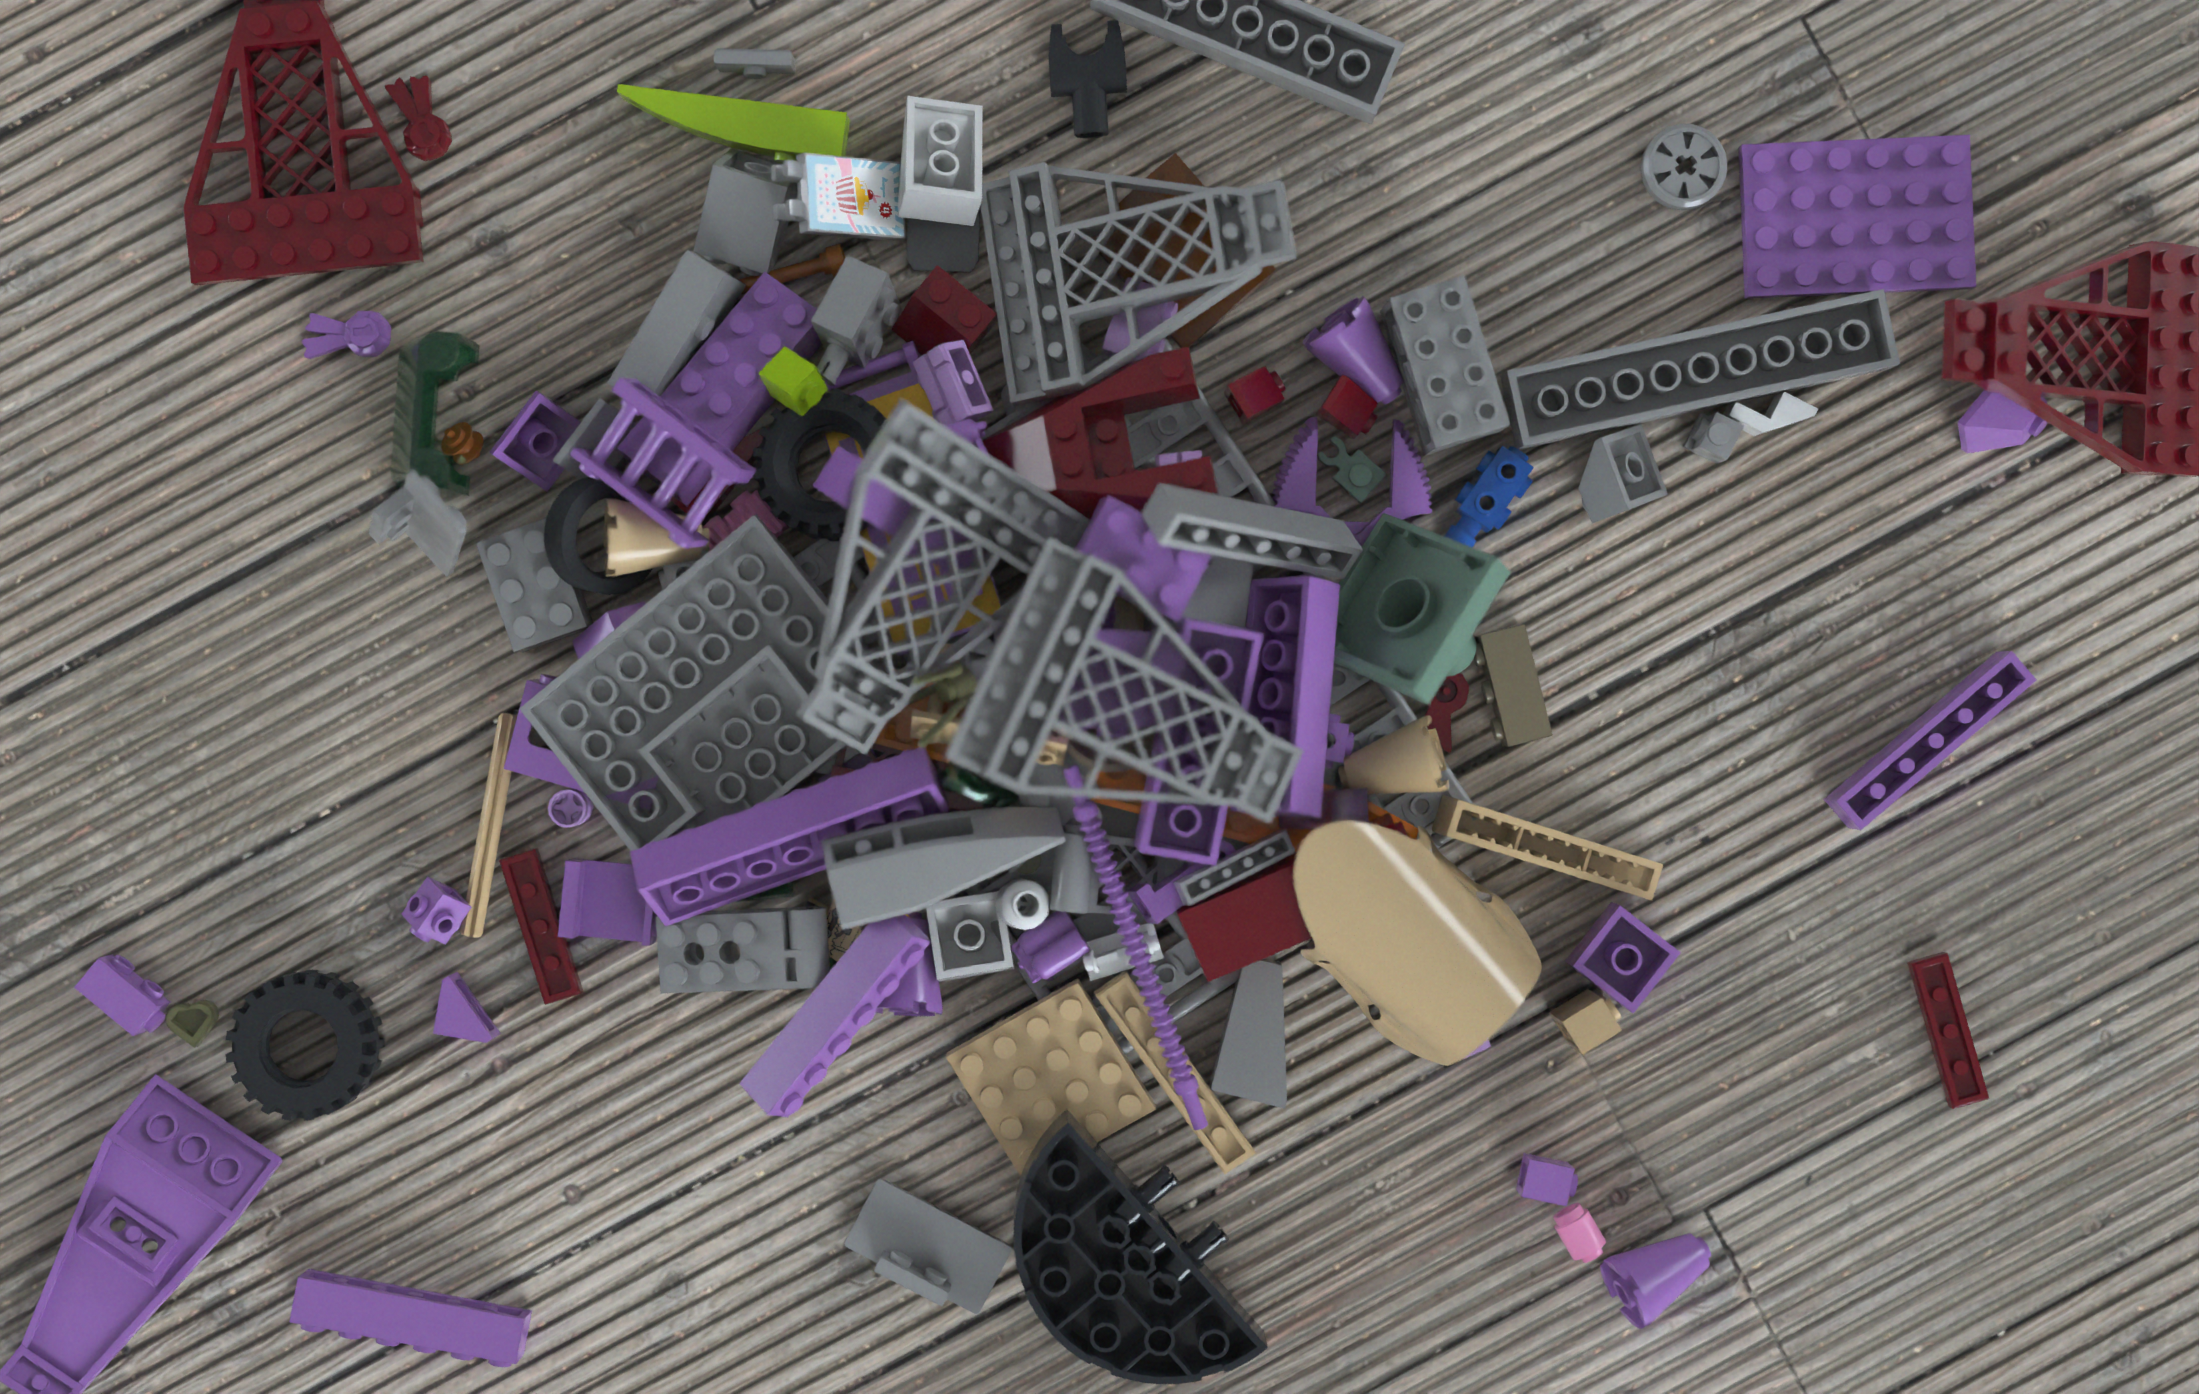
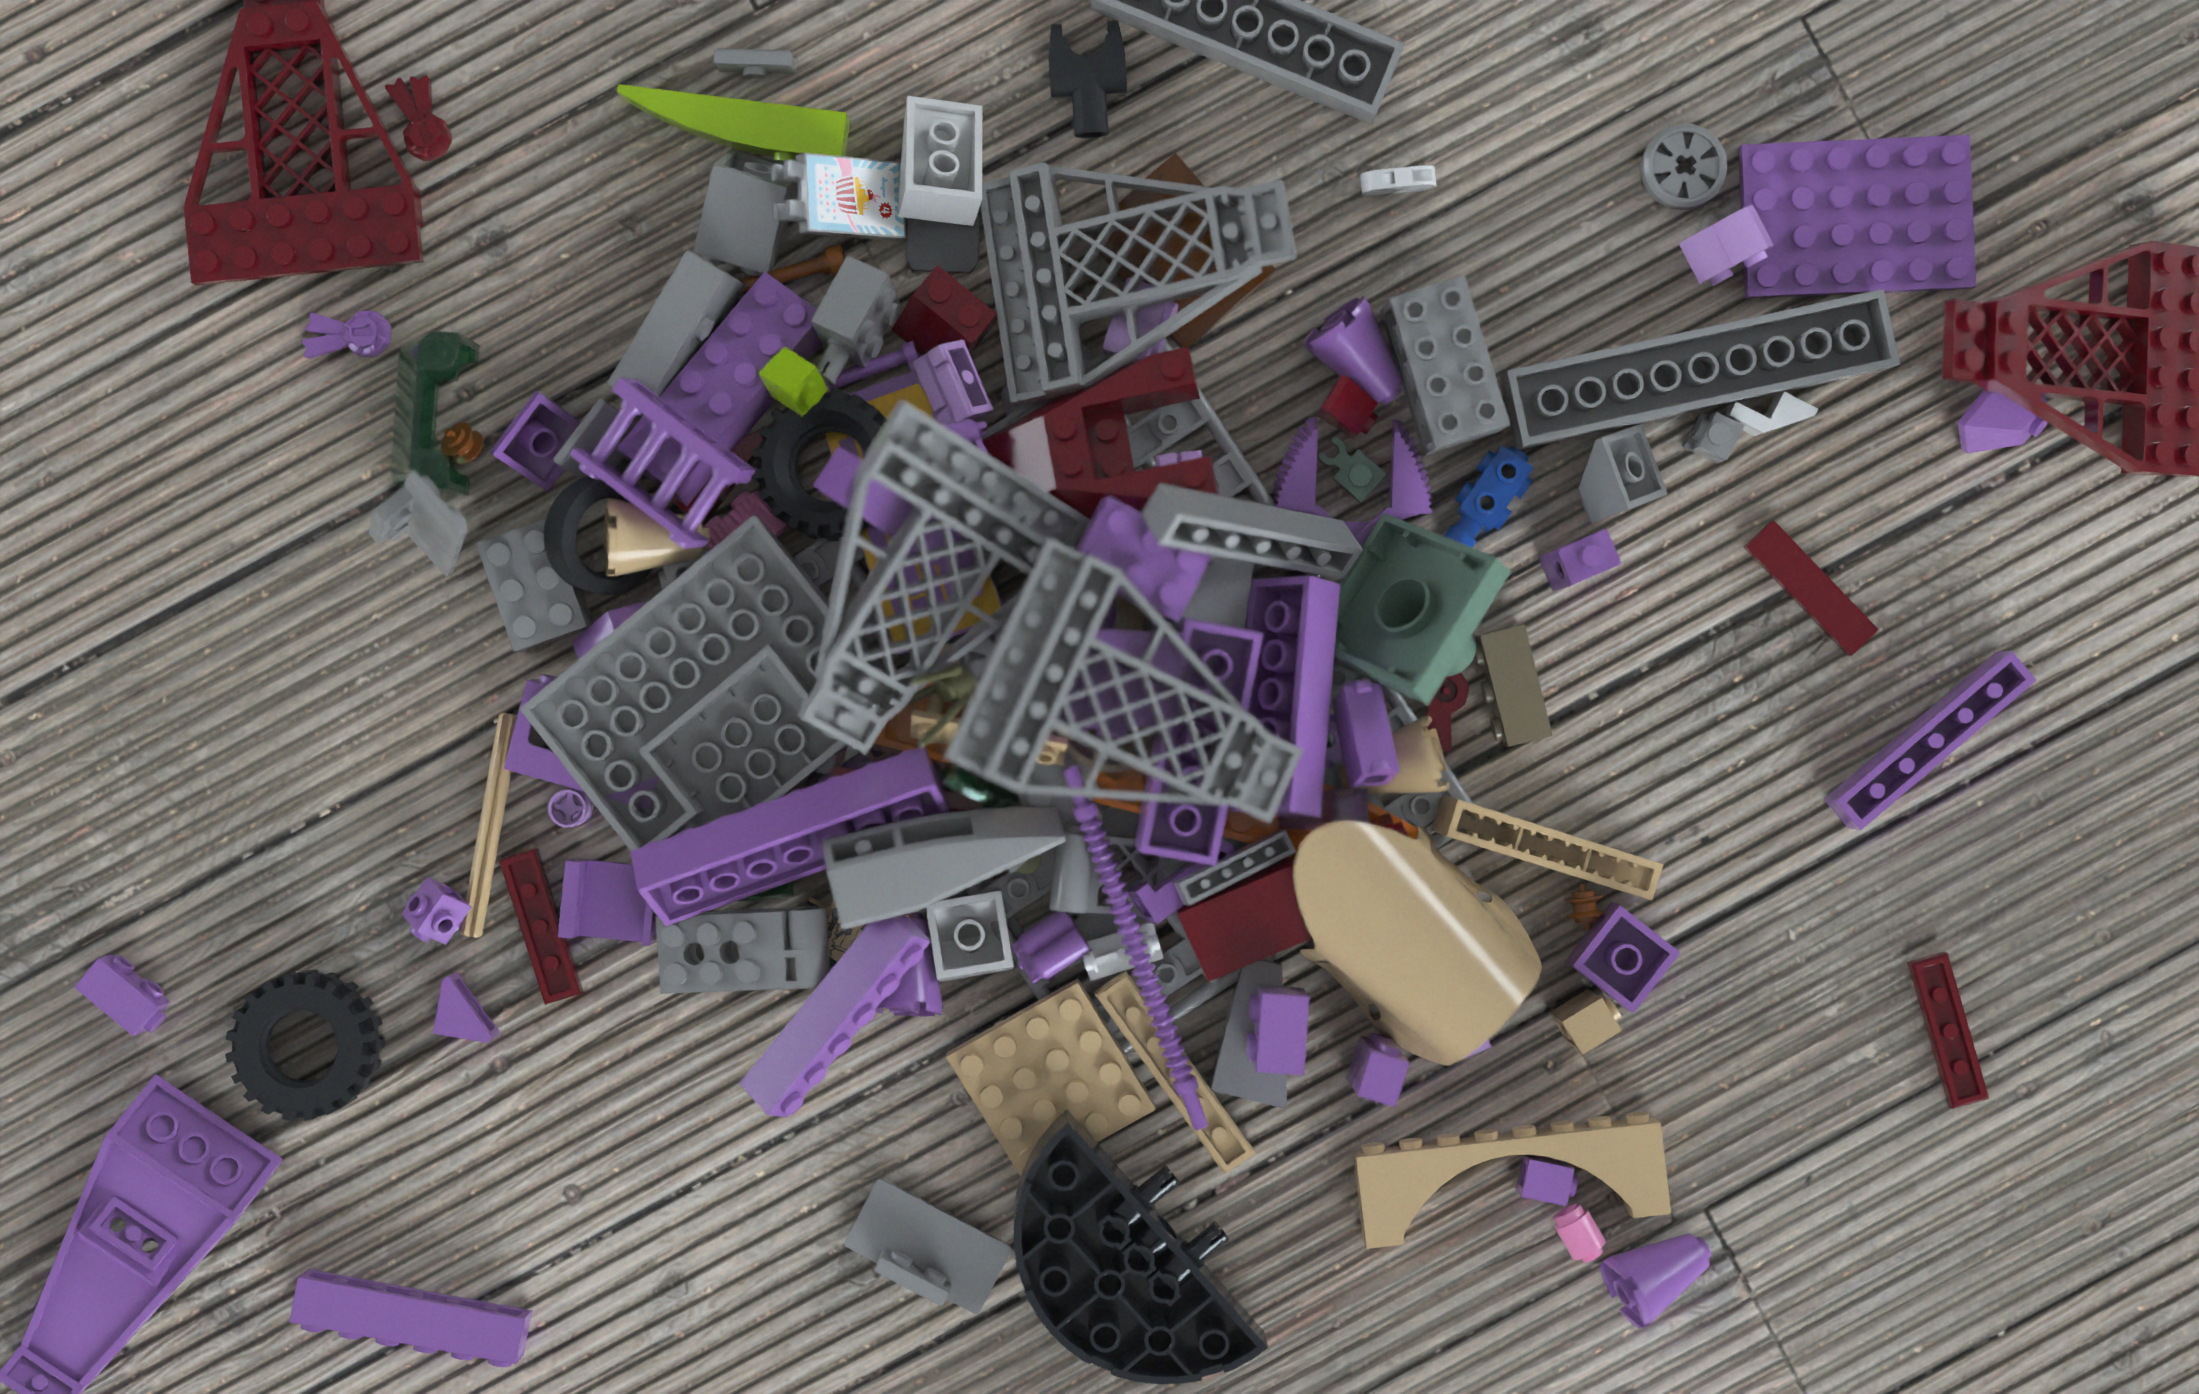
olive tile [165,1000,219,1048] -> none
white head [996,878,1050,930] -> none
dark red slope [1224,366,1286,426] -> none
none -> medium lavender brick [1246,985,1309,1075]
none -> medium lavender brick [1332,680,1400,788]
none -> medium lavender brick [1347,1033,1410,1107]
none -> tan arch [1353,1112,1671,1249]
none -> white piece [1360,165,1437,196]
none -> medium lavender torso [1538,528,1622,591]
none -> dark orange wheel [1564,883,1605,930]
none -> lavender brick [1679,204,1773,286]
none -> dark red tile [1743,520,1879,656]

